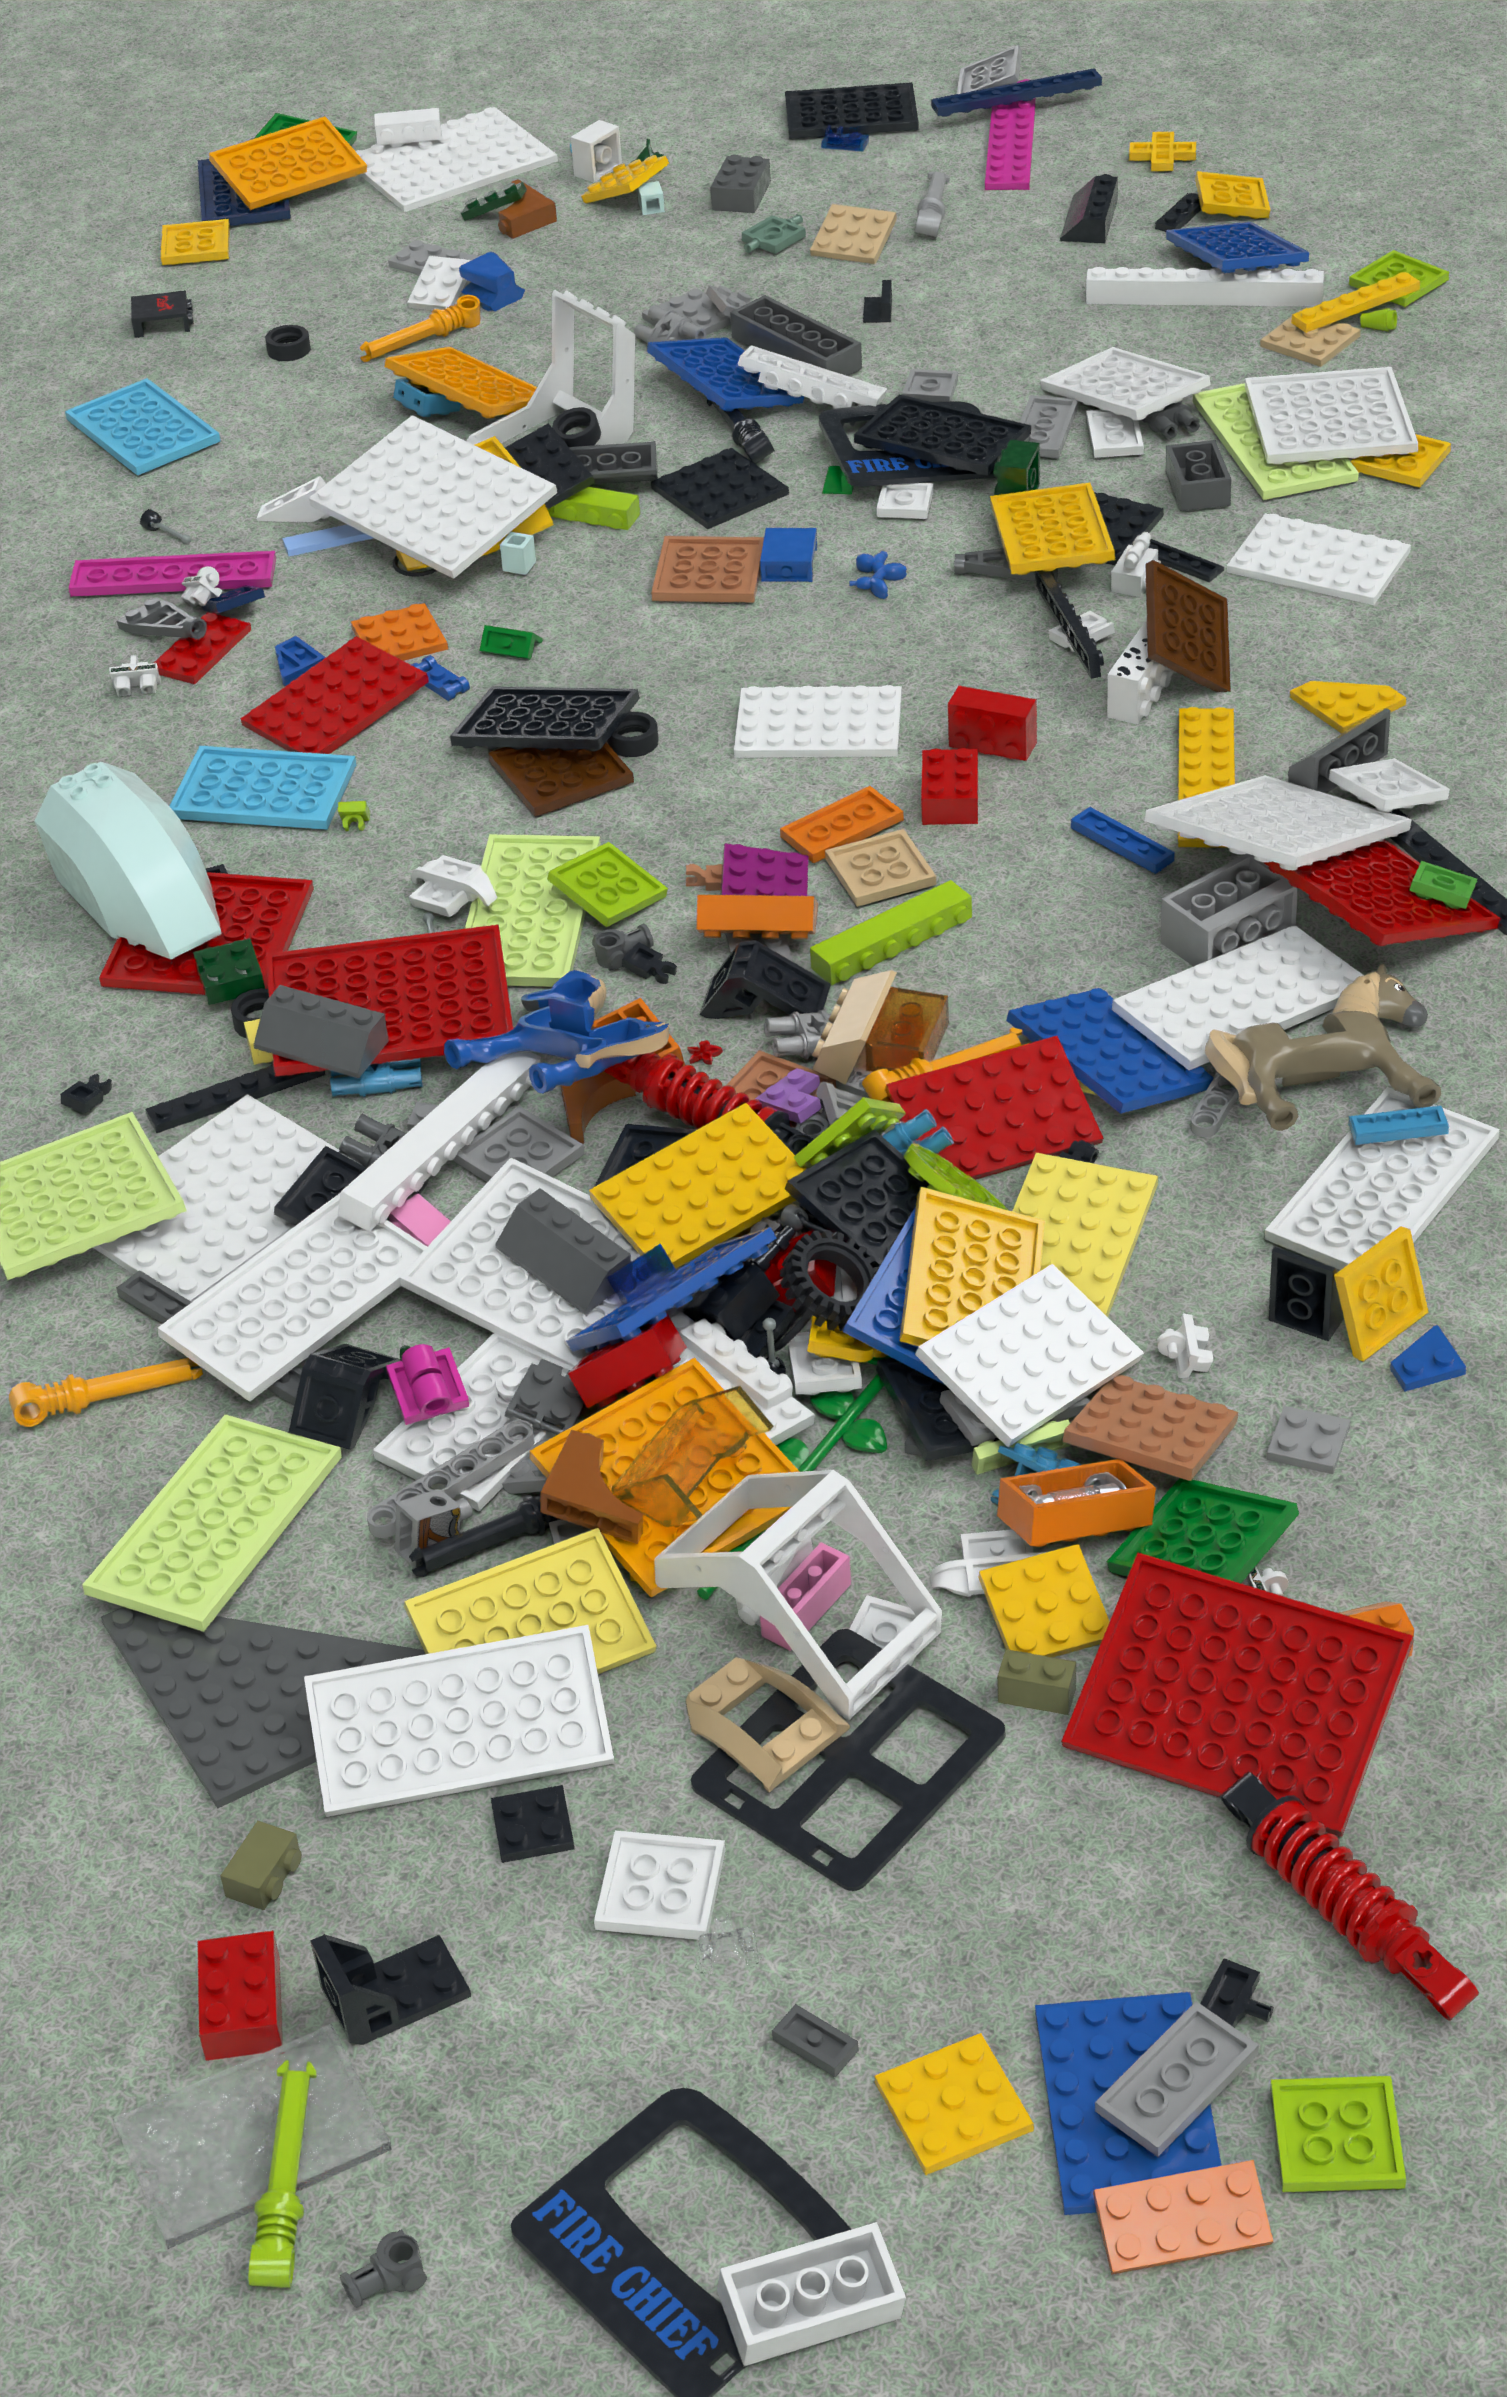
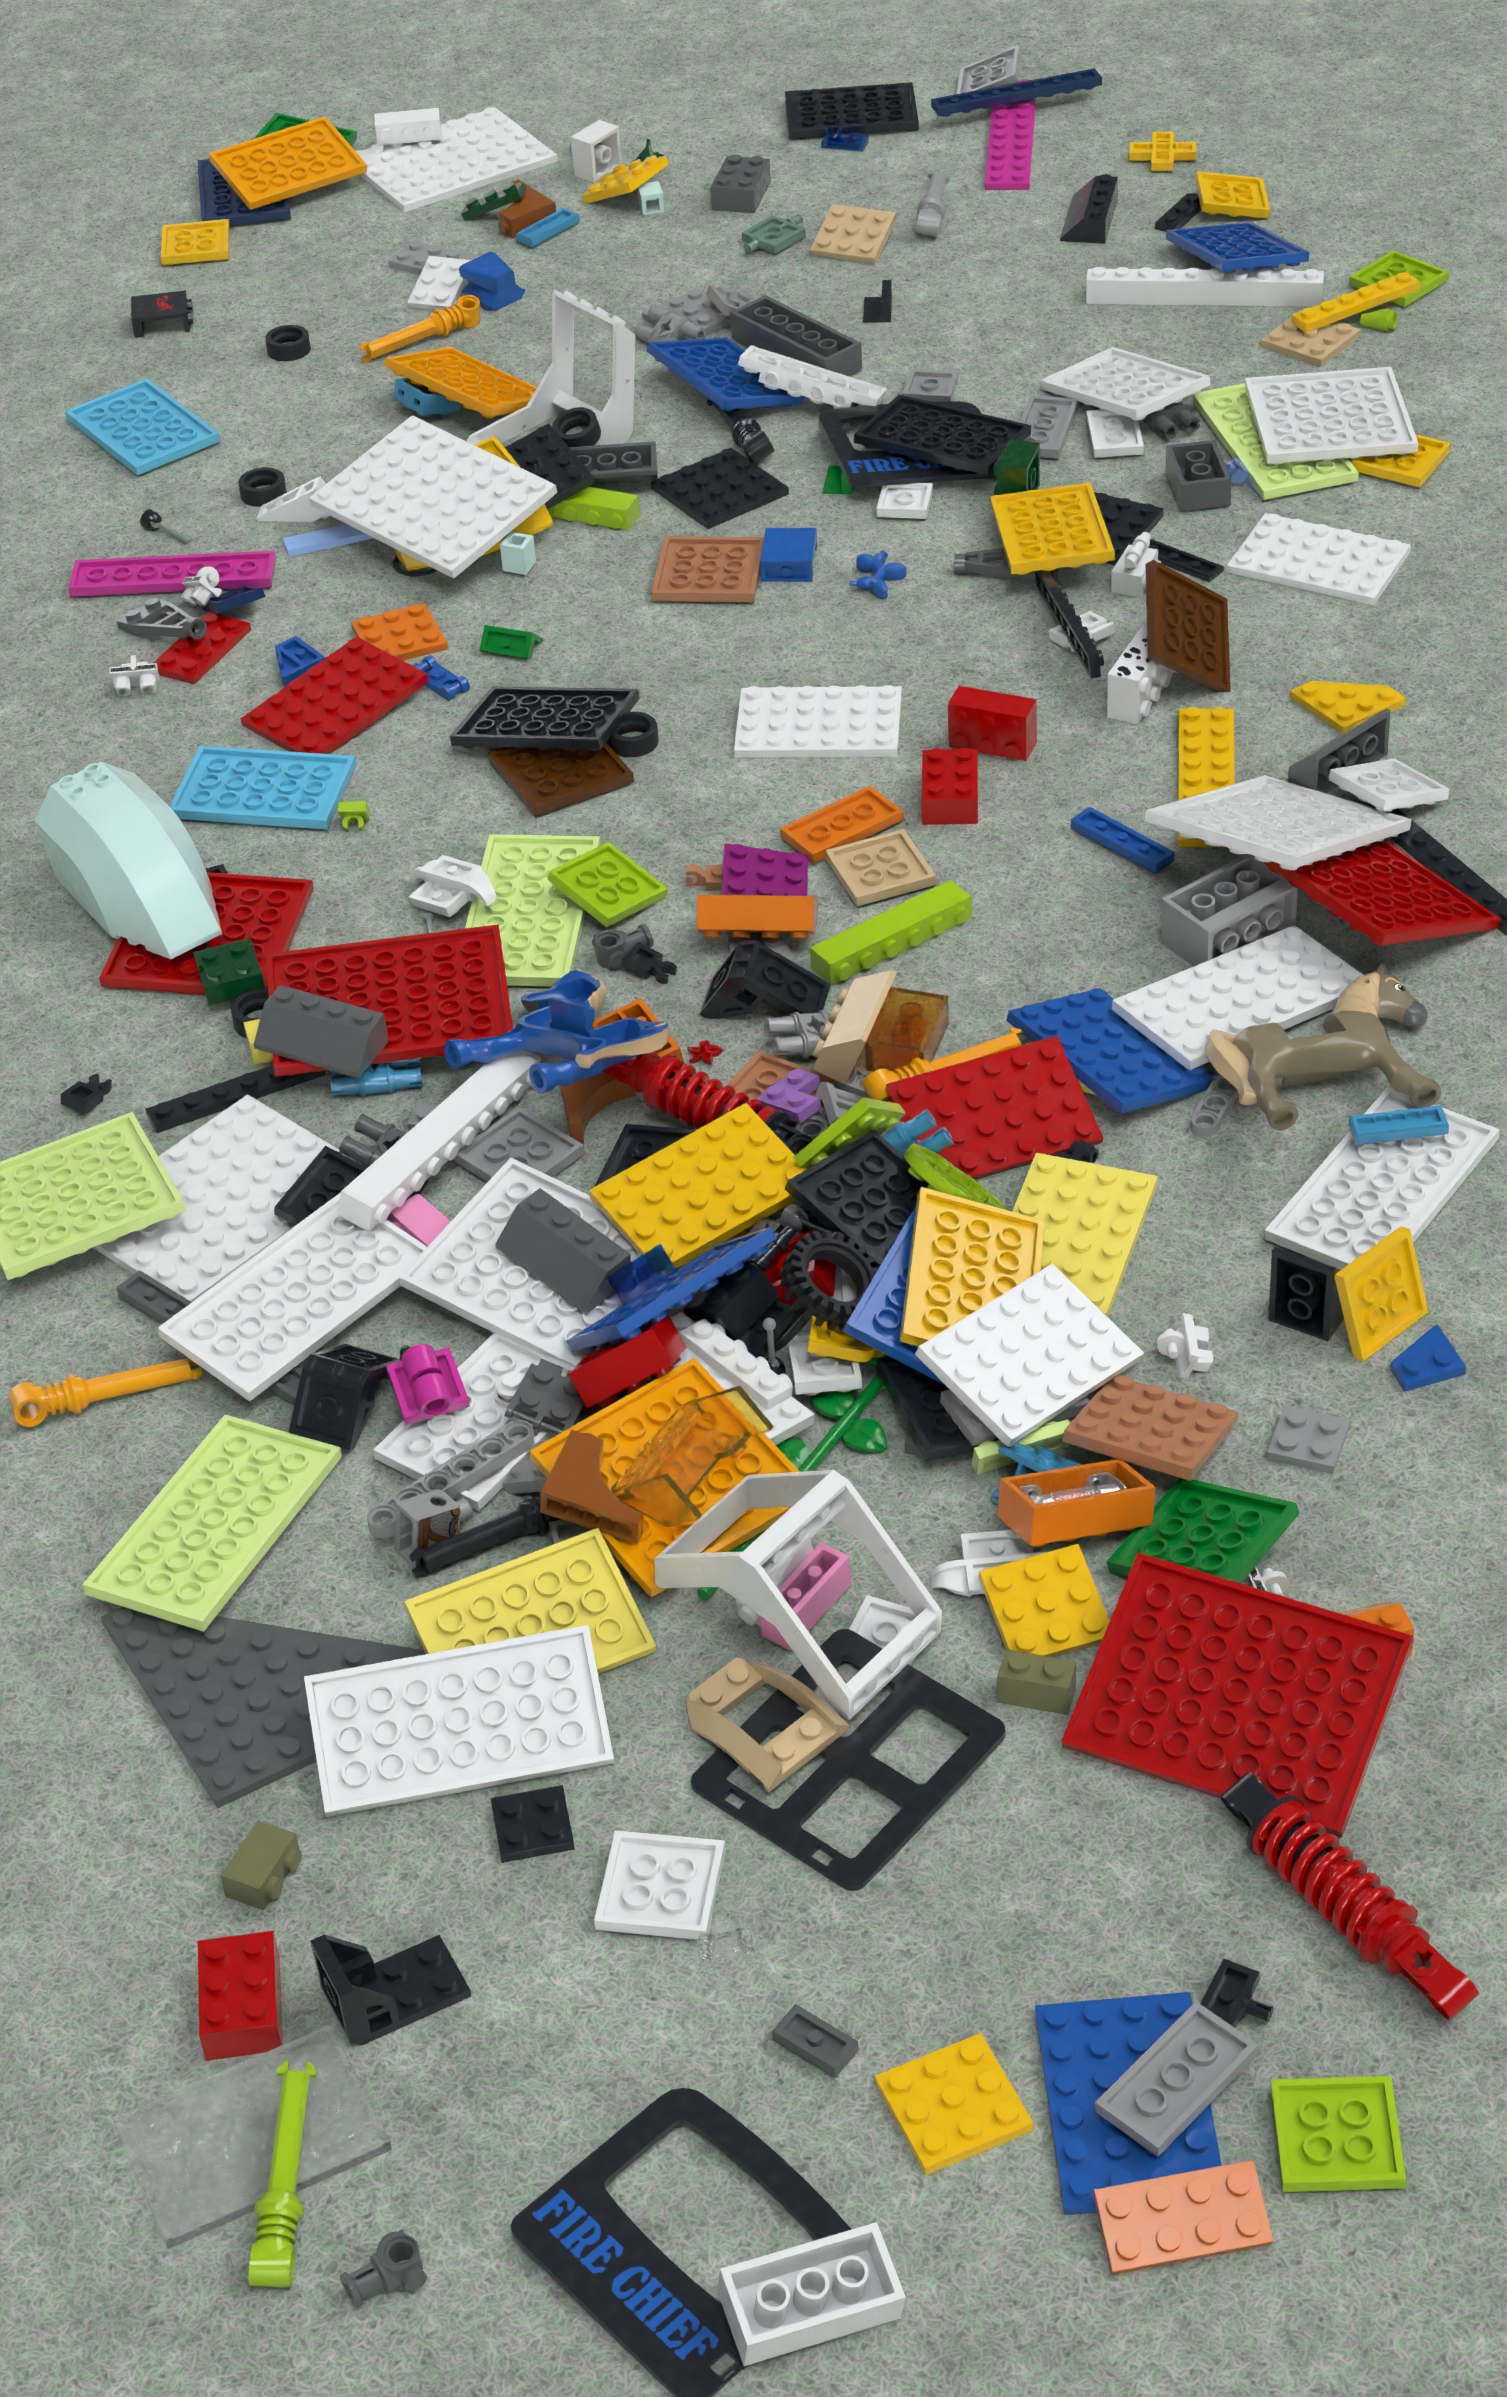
bright green plate [1409,861,1477,909] -> none
none -> black tyre [238,467,287,507]
none -> dark azure plate [516,208,580,247]
none -> medium blue plant [1224,457,1261,508]

